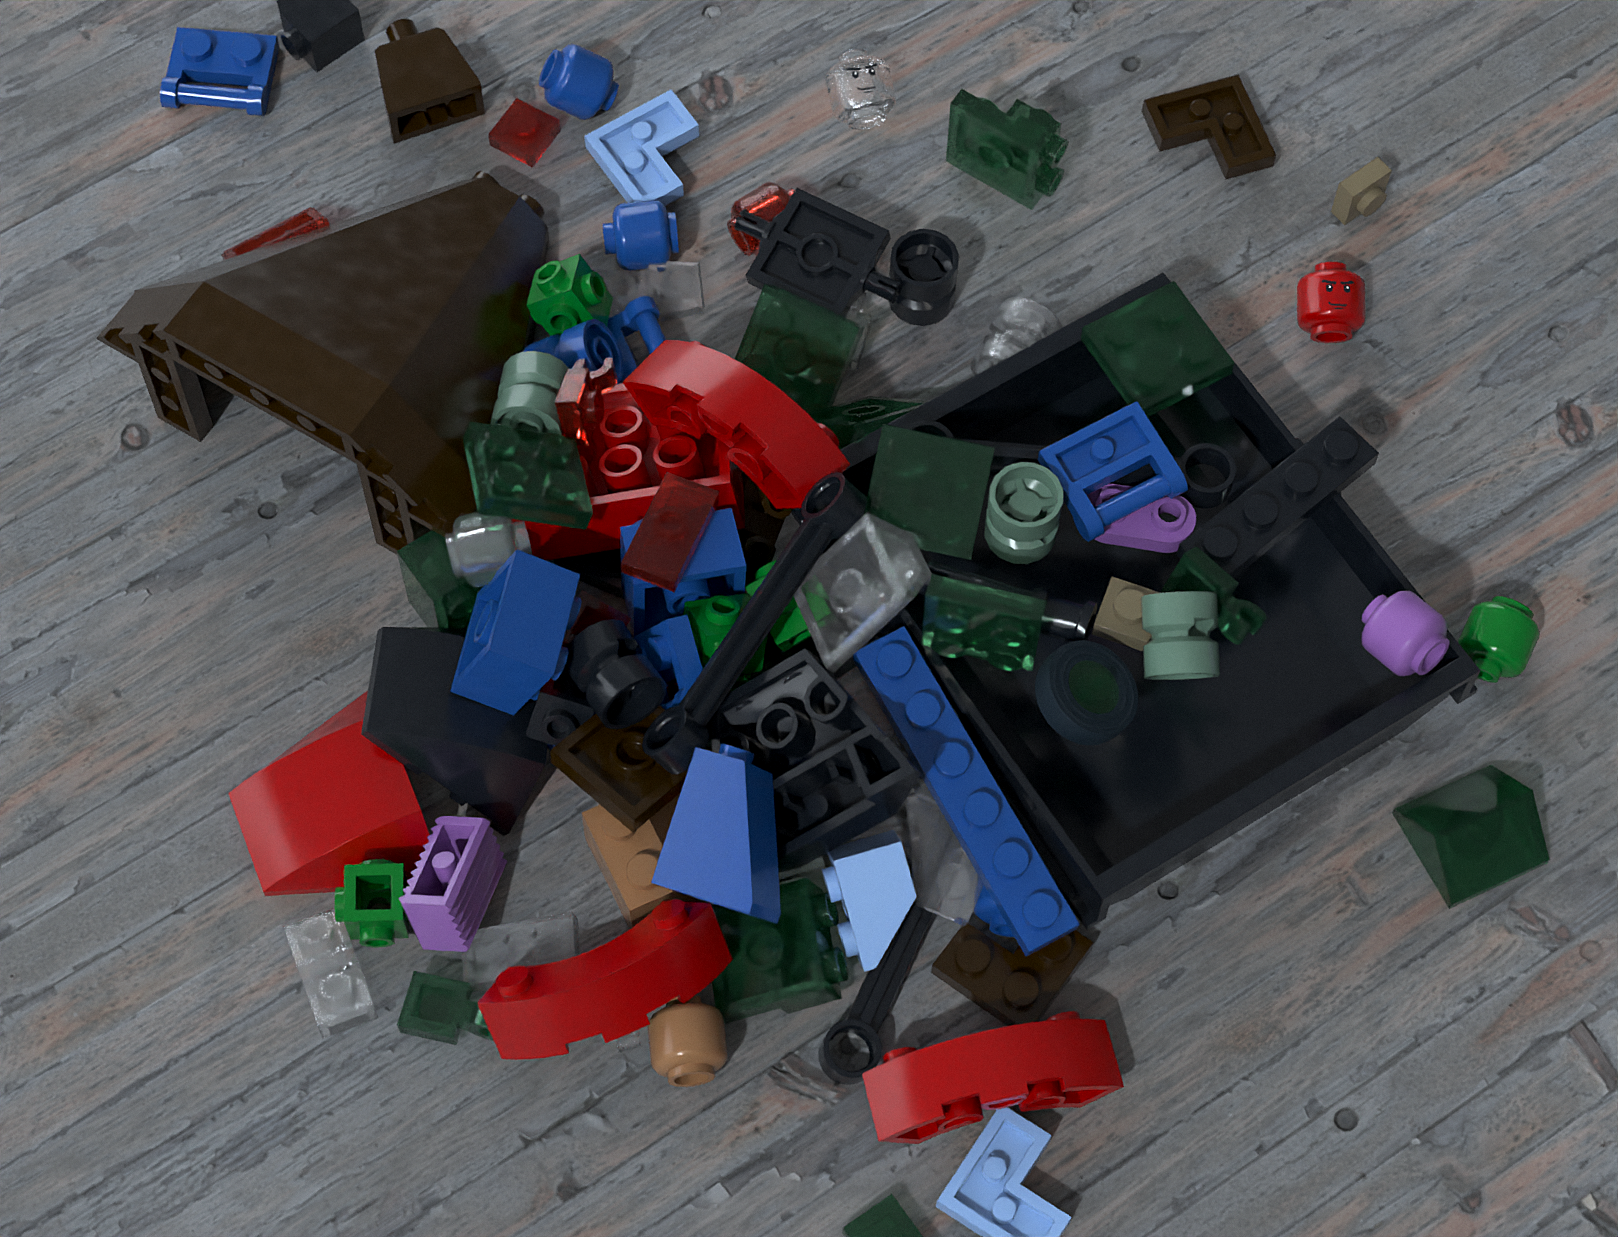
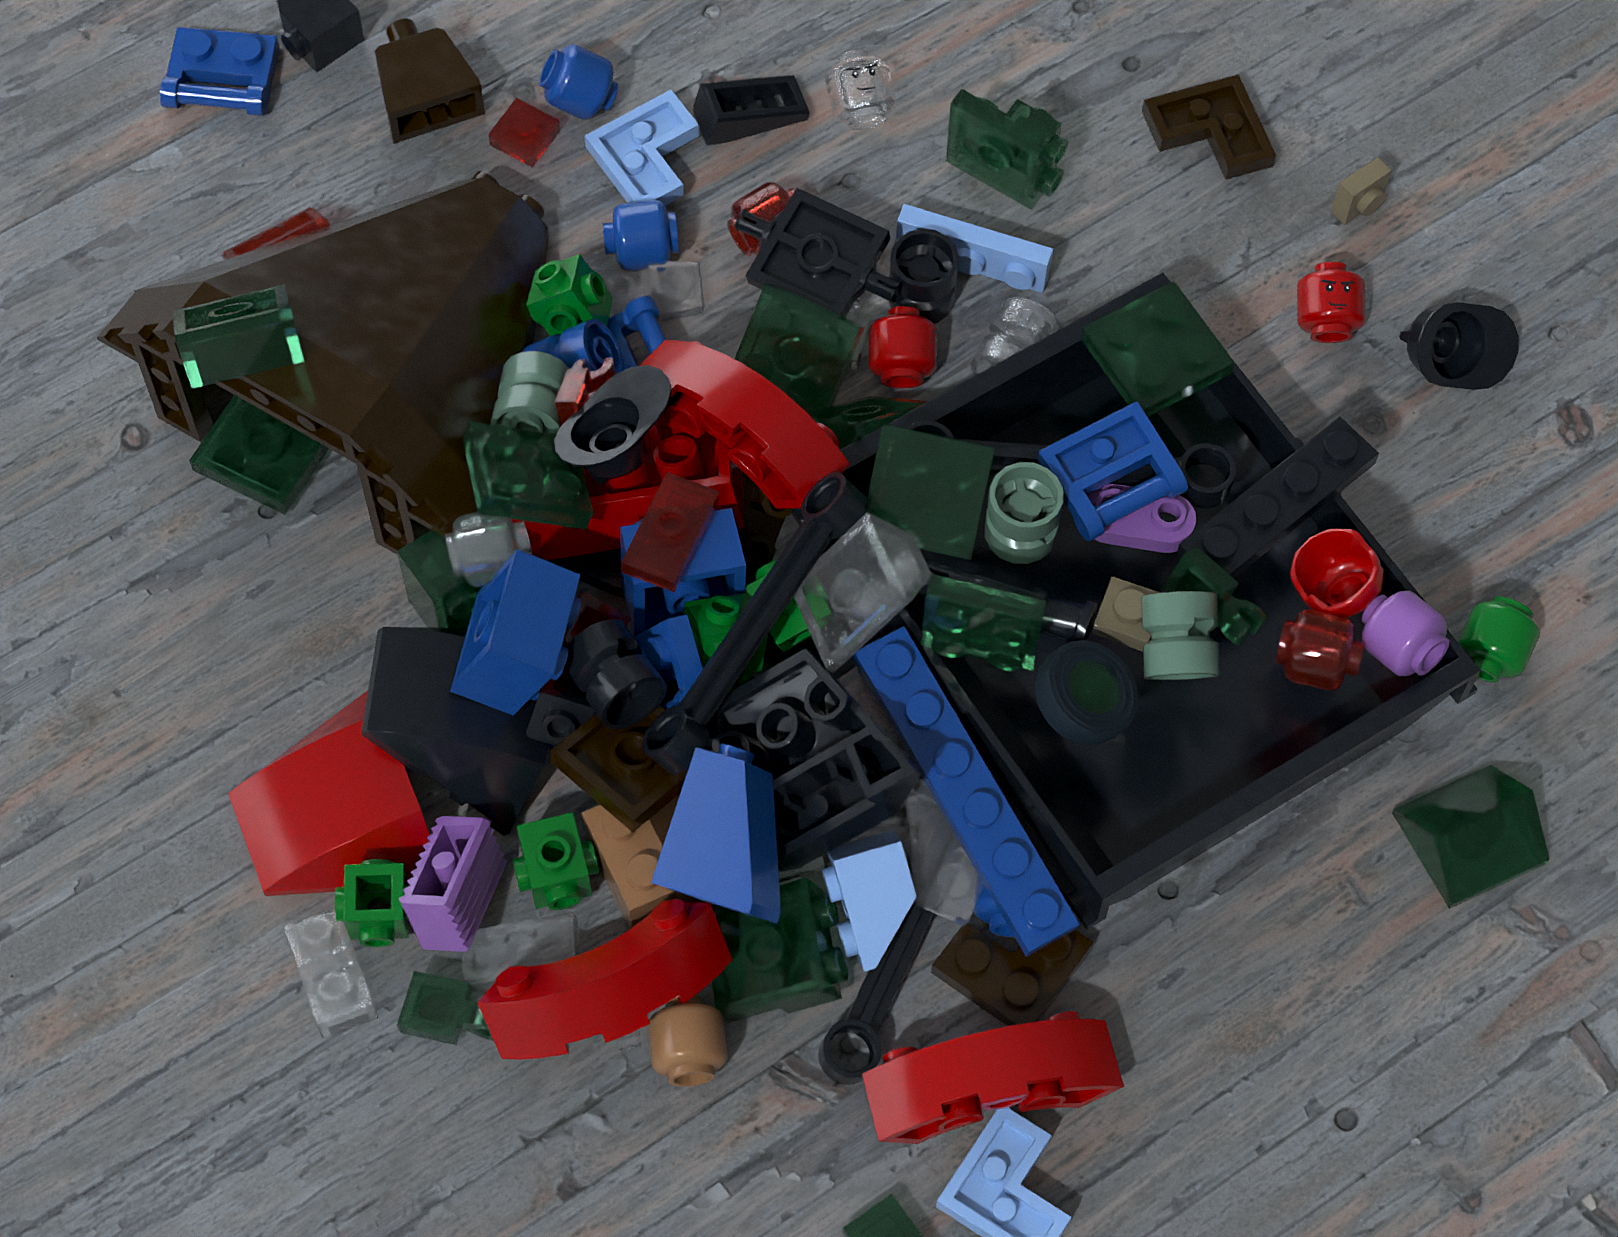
none -> clear green slope [173,284,304,389]
none -> clear green plate [189,395,329,515]
none -> green brick [512,812,599,910]
none -> black piece [554,365,672,485]
none -> black slope [693,75,810,145]
none -> red head [868,306,938,389]
none -> light blue plate [896,204,1053,293]
none -> clear red head [1276,609,1365,691]
none -> red hair [1290,528,1384,620]
none -> black piece [1399,302,1519,390]

